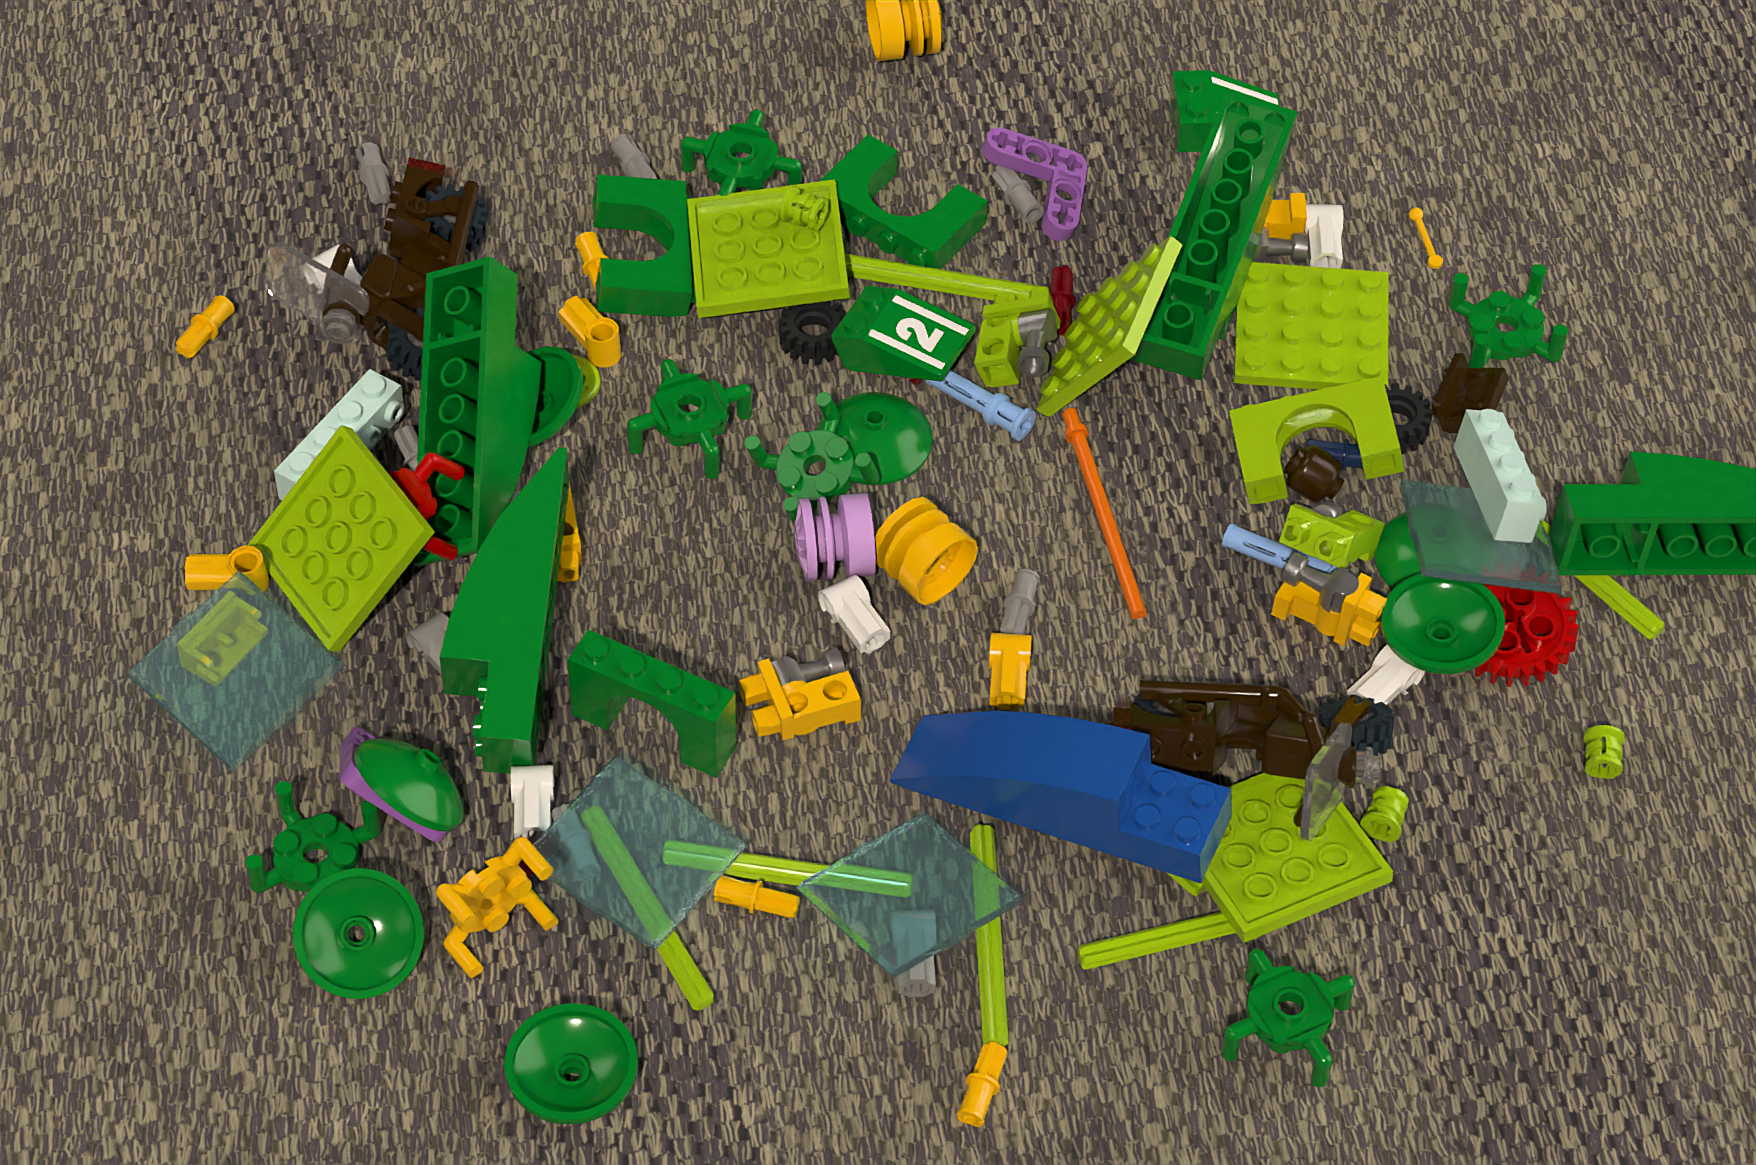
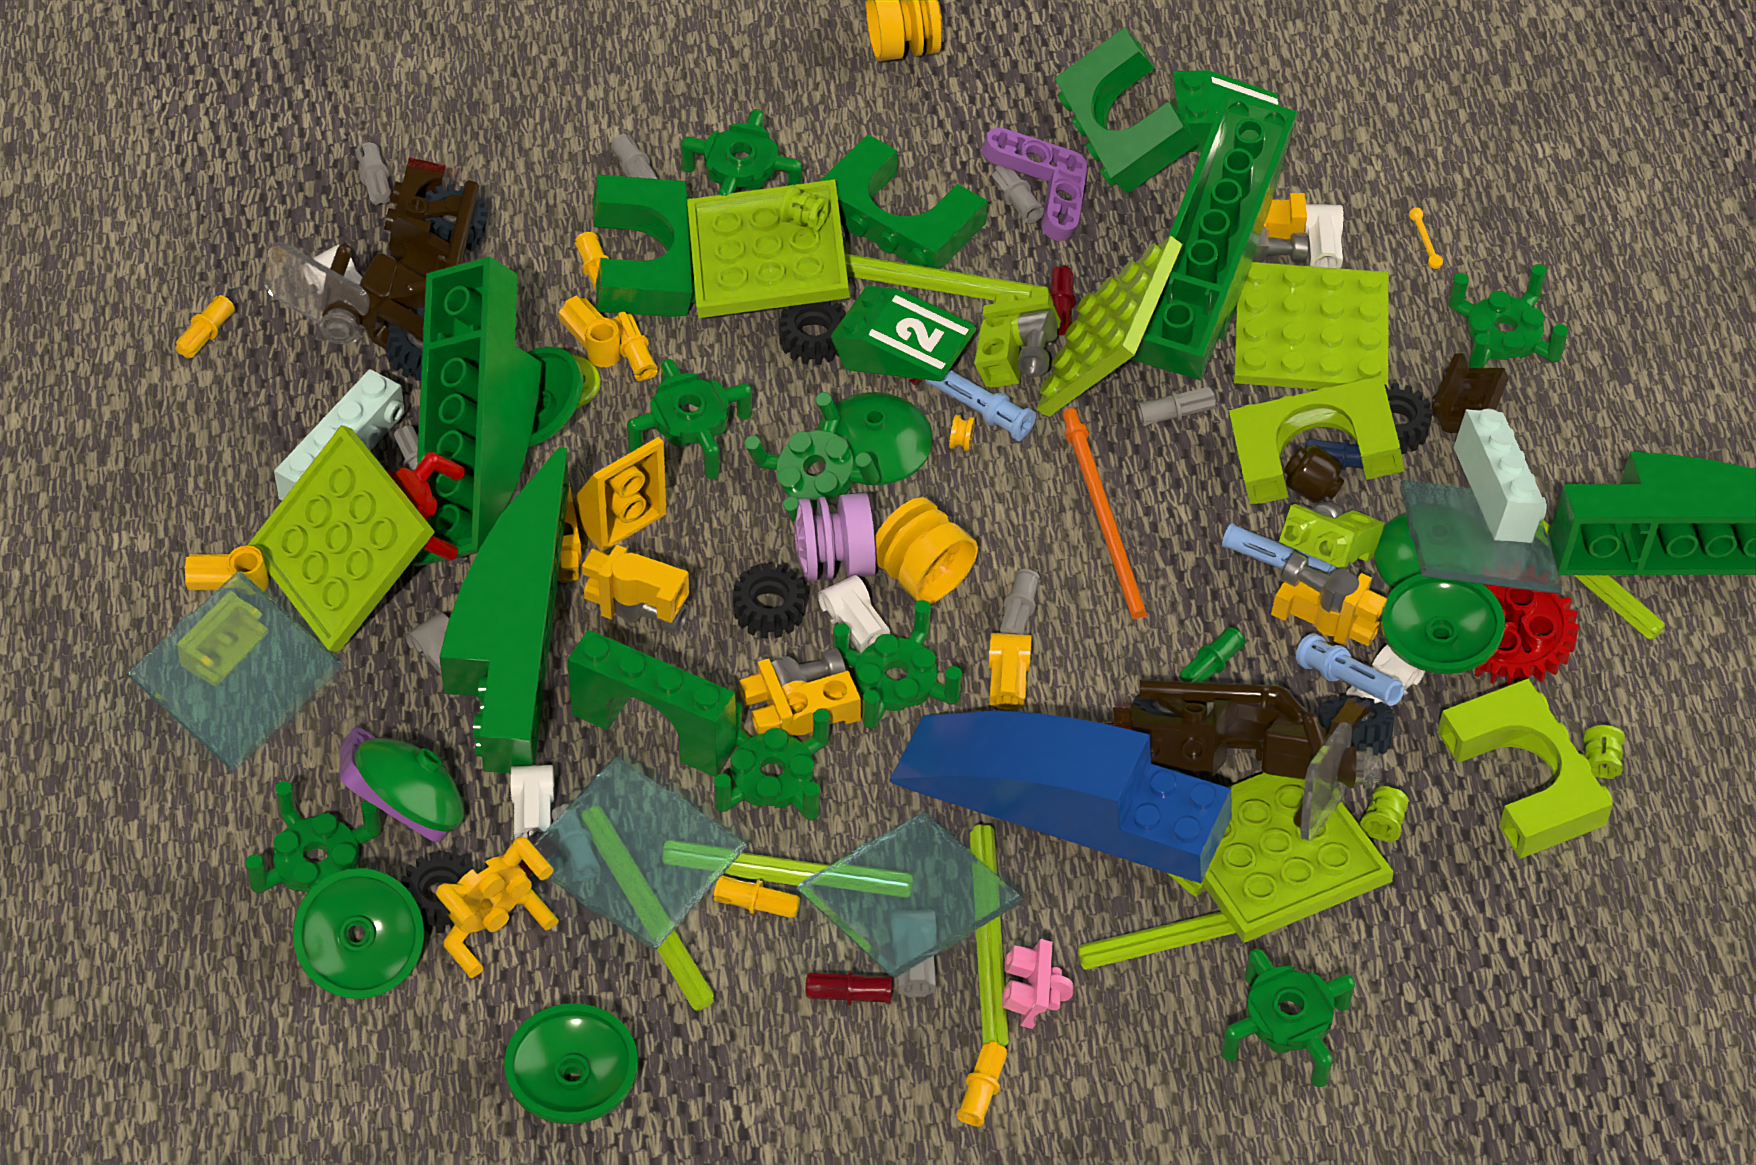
none -> black tyre [401,852,474,933]
none -> yellow slope [573,437,666,552]
none -> yellow hips [582,545,689,635]
none -> yellow axle [612,311,658,381]
none -> green plate [714,701,829,821]
none -> black tyre [733,563,805,639]
none -> dark red axle [805,970,892,1005]
none -> green plate [833,600,962,729]
none -> yellow bush [949,414,975,452]
none -> bright pink hips [1002,939,1074,1029]
none -> green arch [1055,27,1199,193]
none -> light grey axle [1137,387,1216,427]
none -> green axle [1179,627,1245,683]
none -> light blue pin [1296,633,1404,706]
none -> lime arch [1437,679,1613,859]

